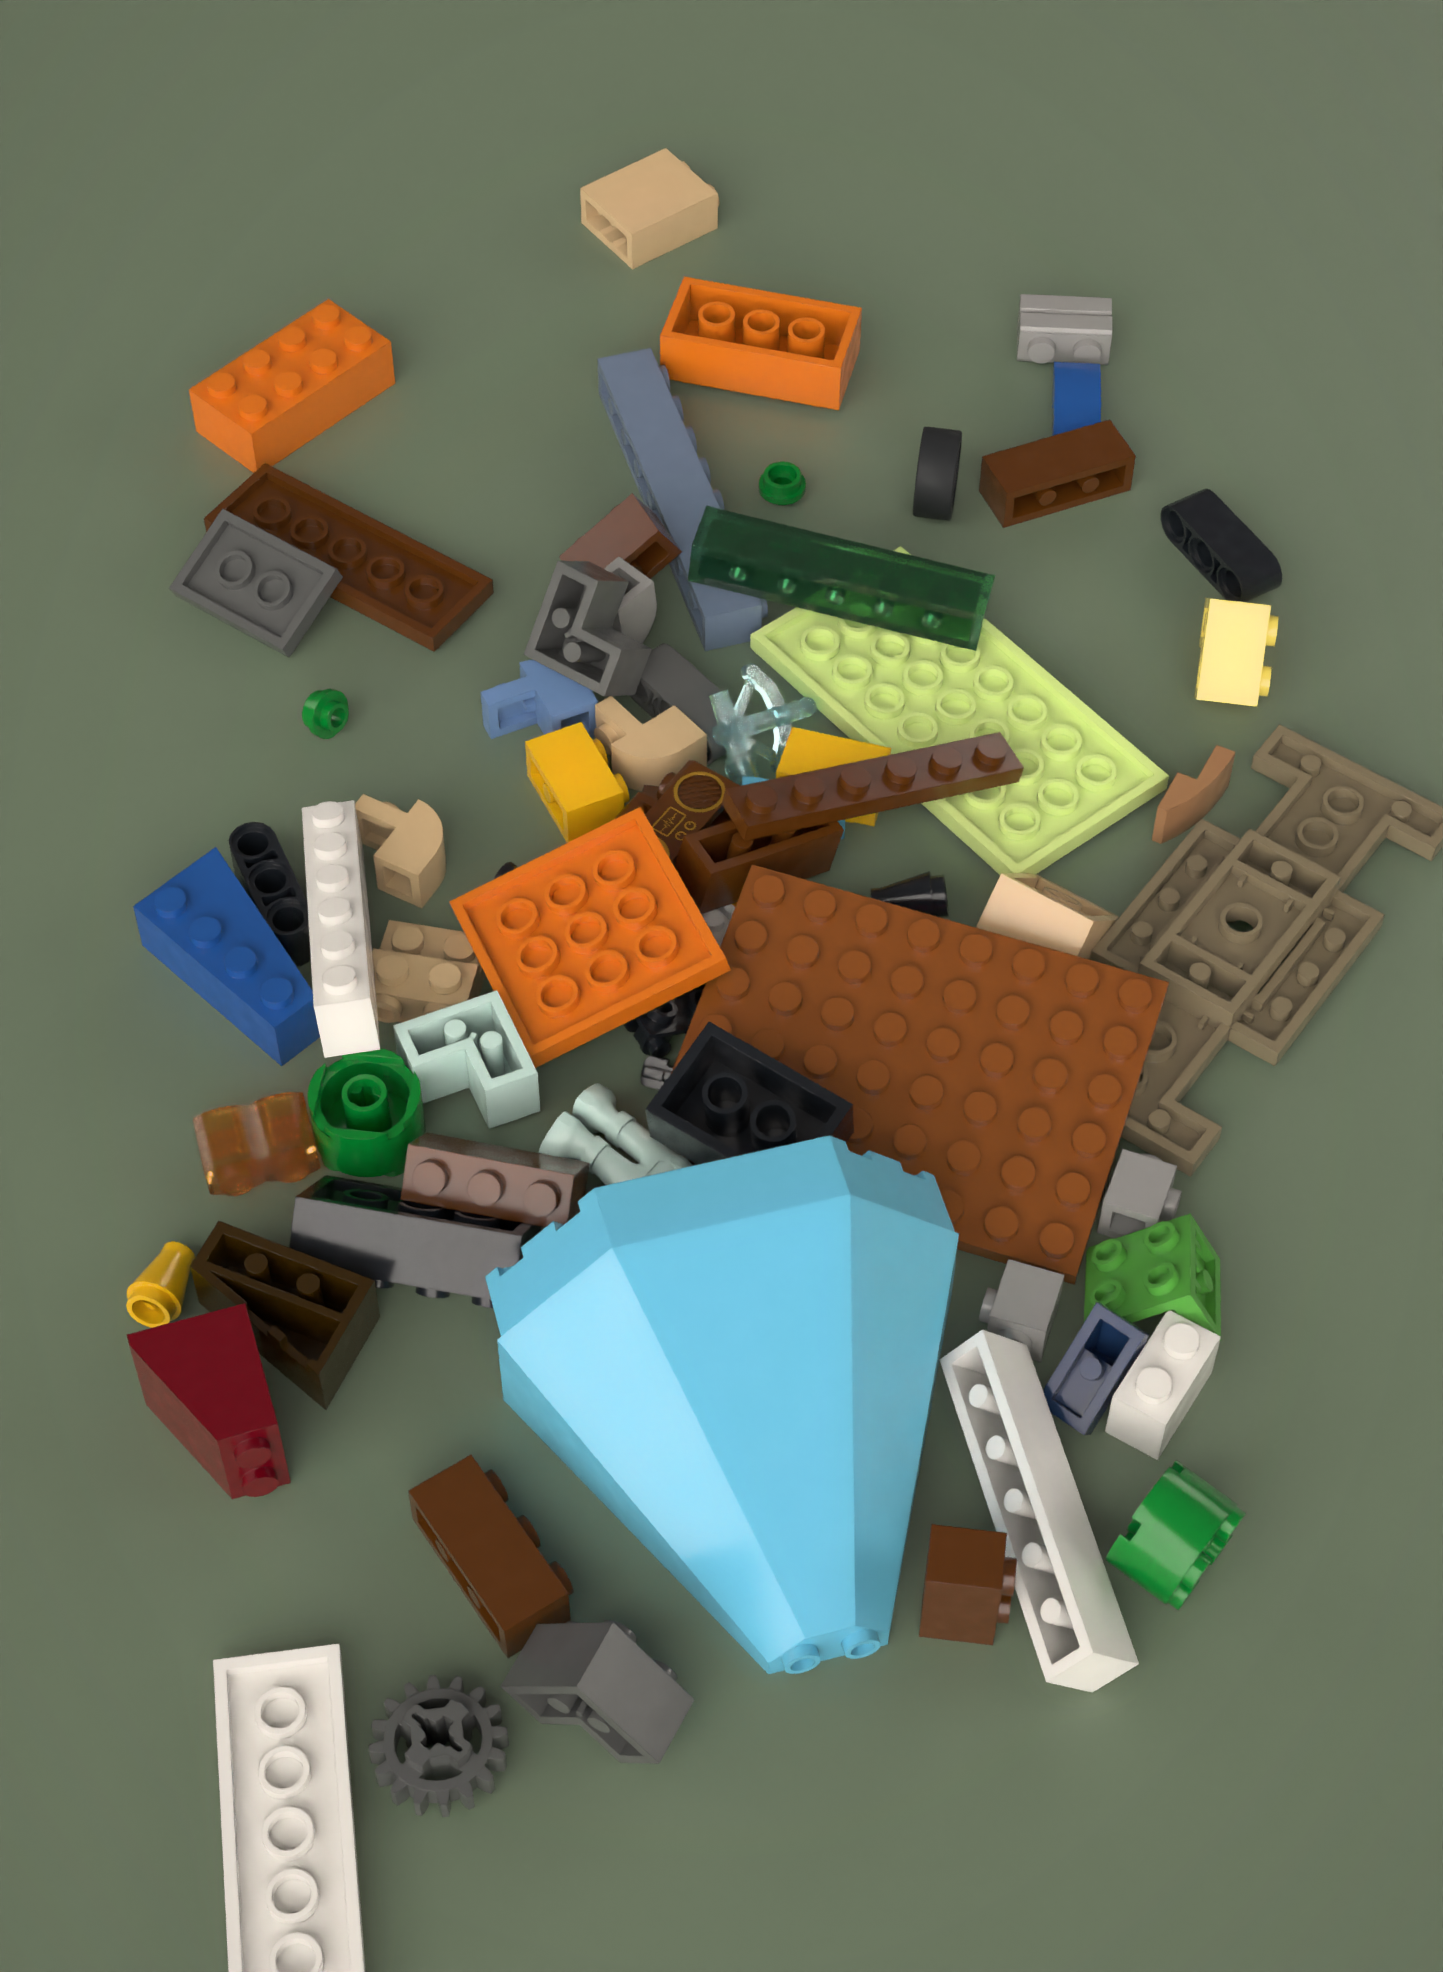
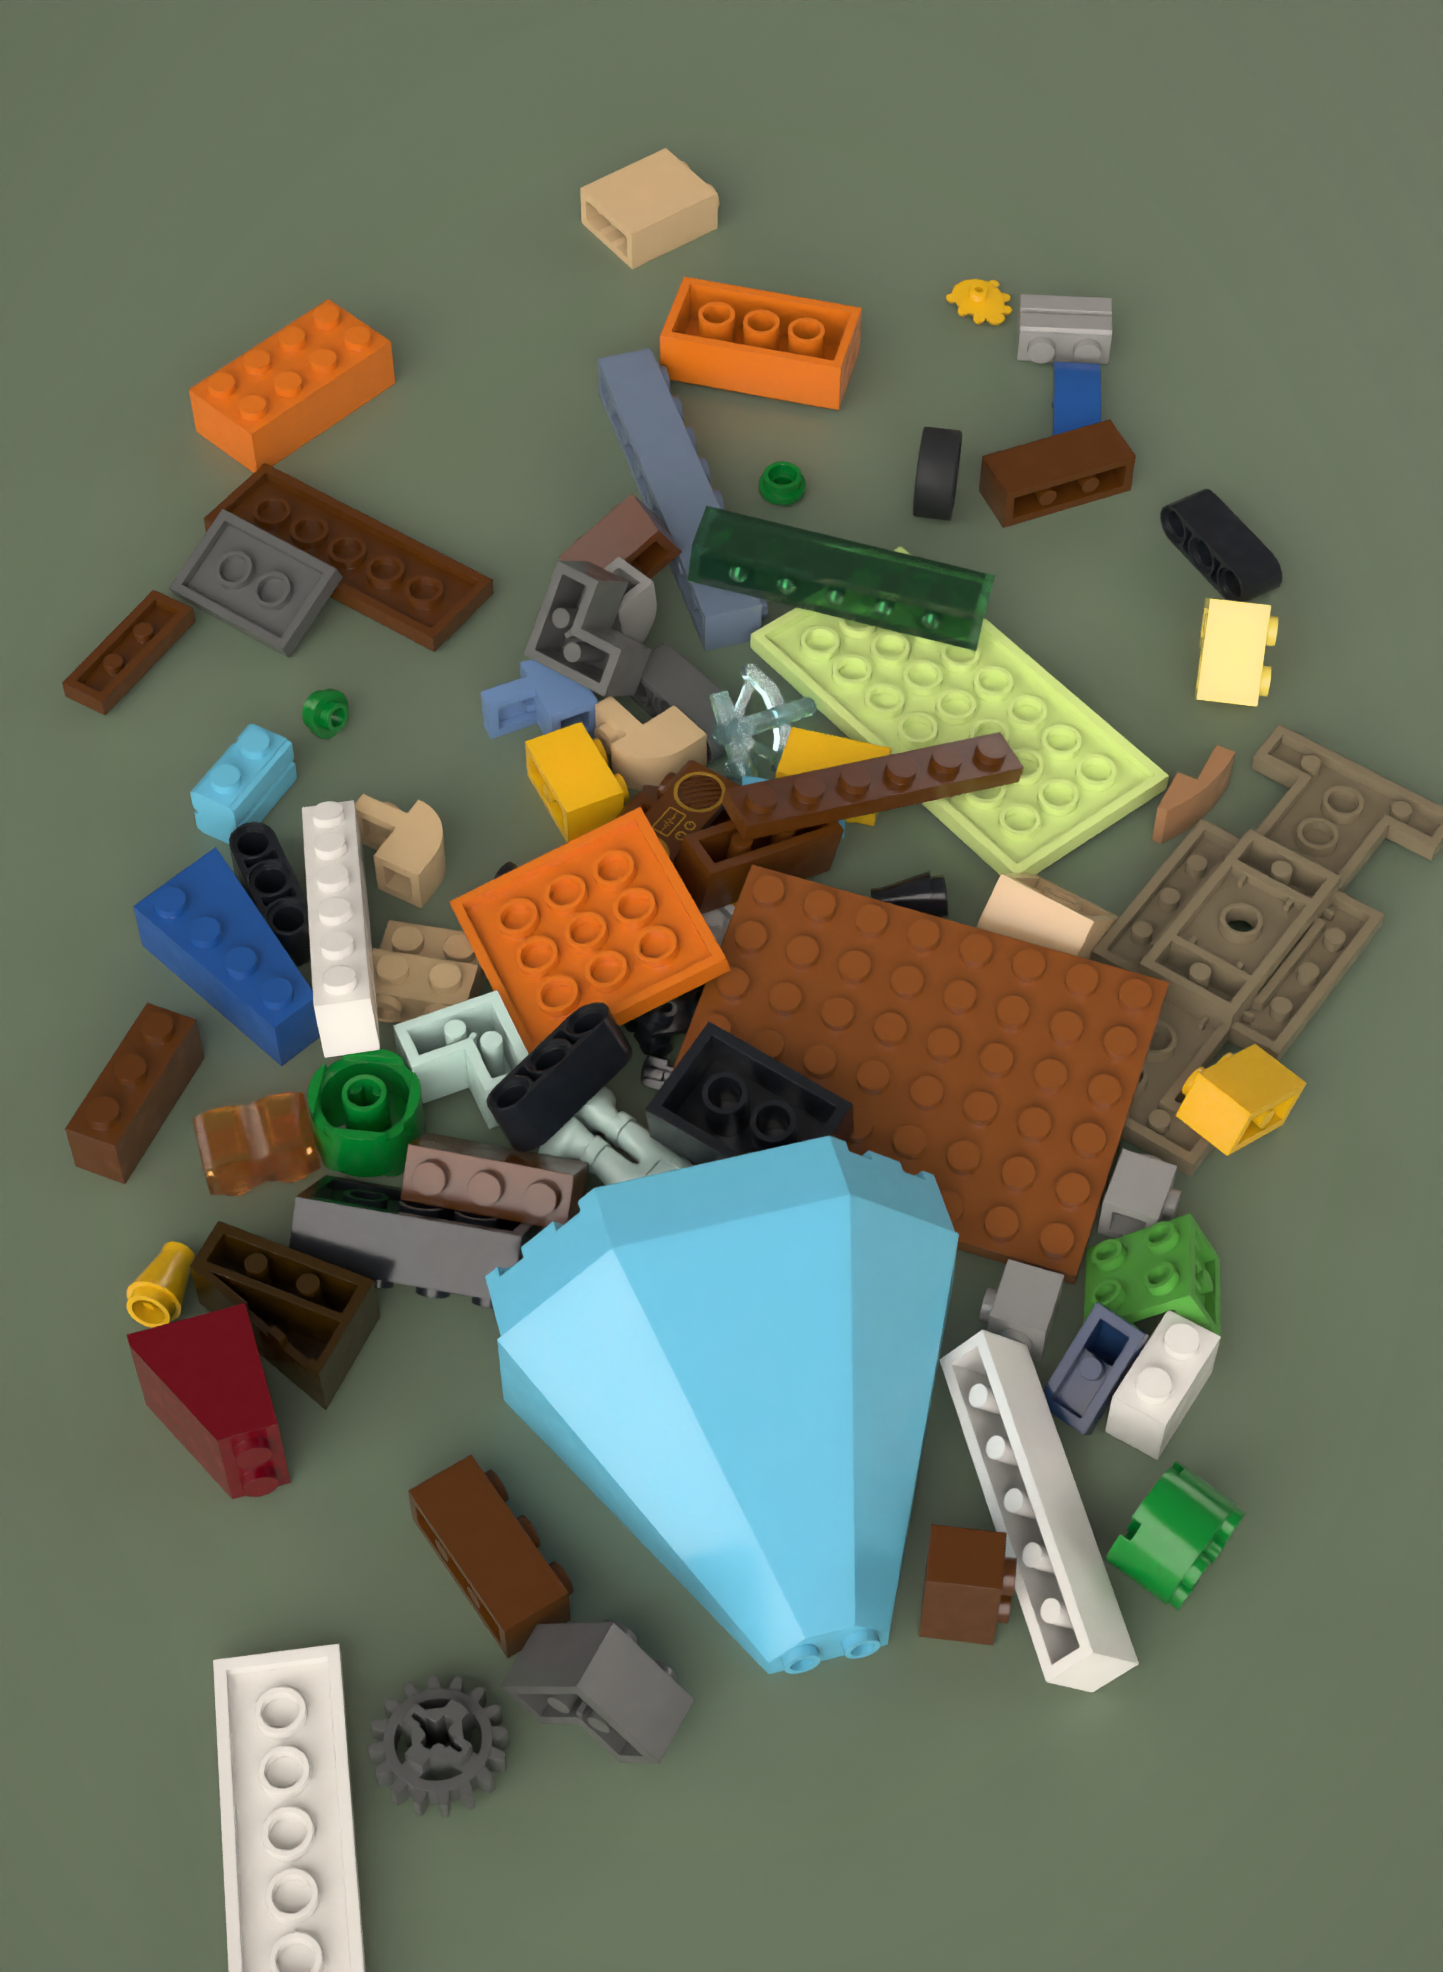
none -> reddish brown plate [62,590,195,715]
none -> reddish brown brick [65,1003,204,1184]
none -> medium azure brick [190,724,298,844]
none -> black beam [486,1002,633,1152]
none -> yellow piece [946,279,1013,326]
none -> yellow brick [1175,1044,1307,1156]

